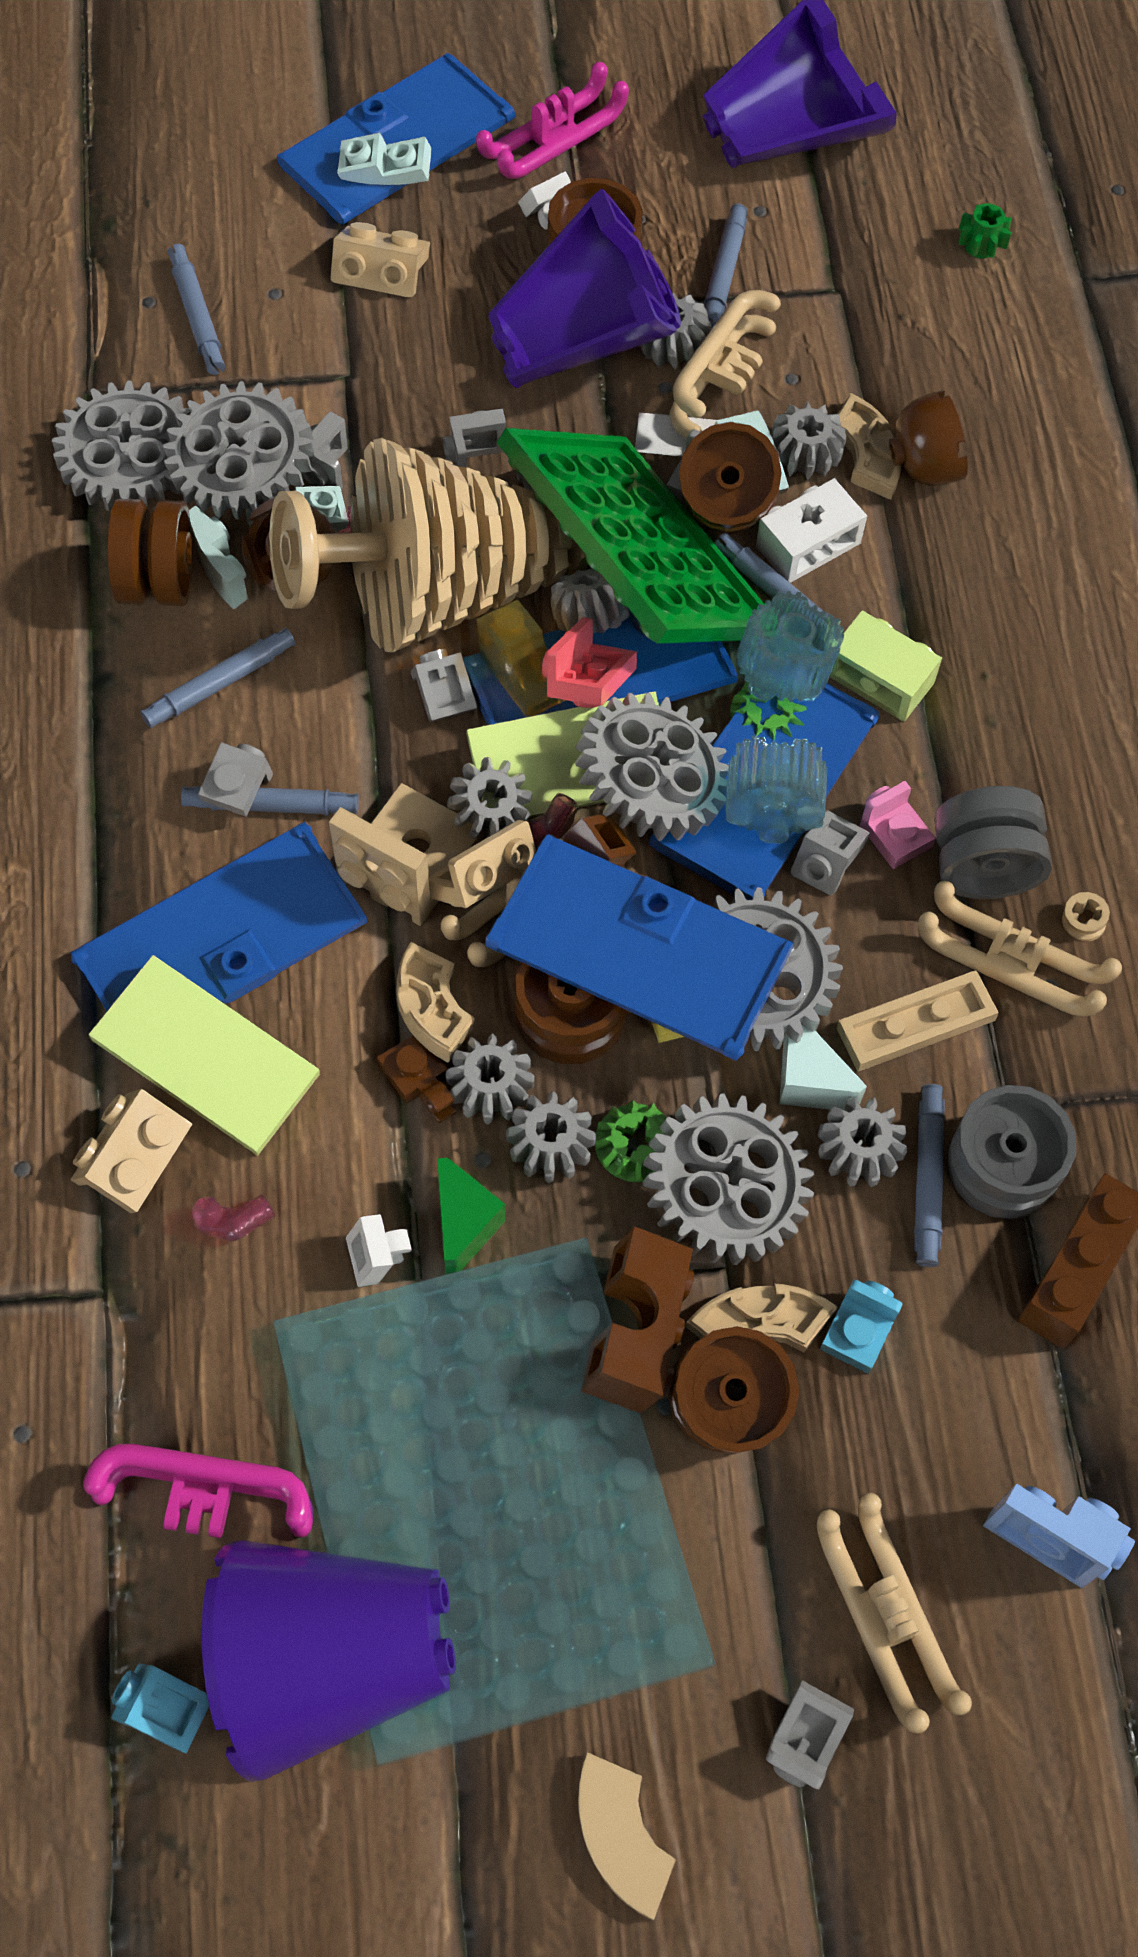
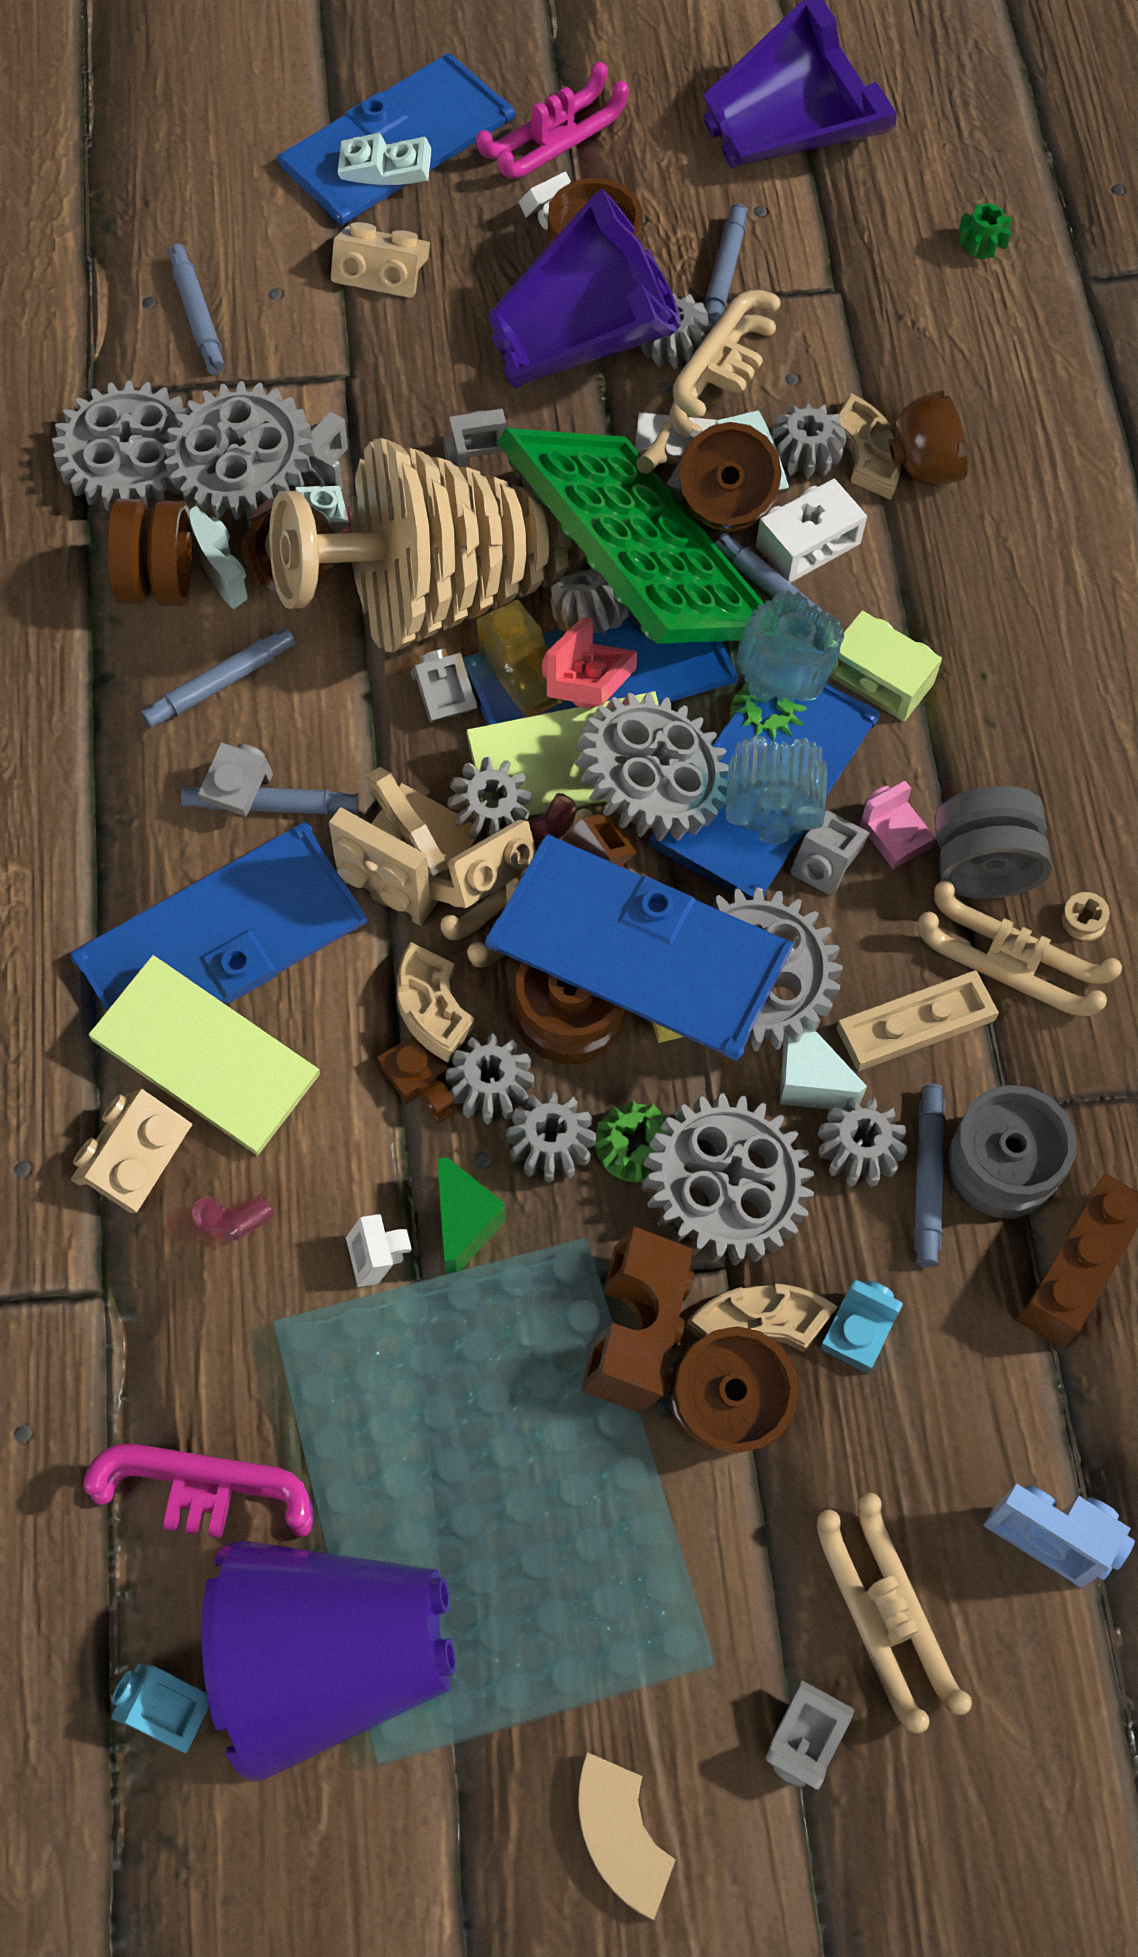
none -> tan tile [365,767,448,876]
none -> tan bar [636,421,681,474]

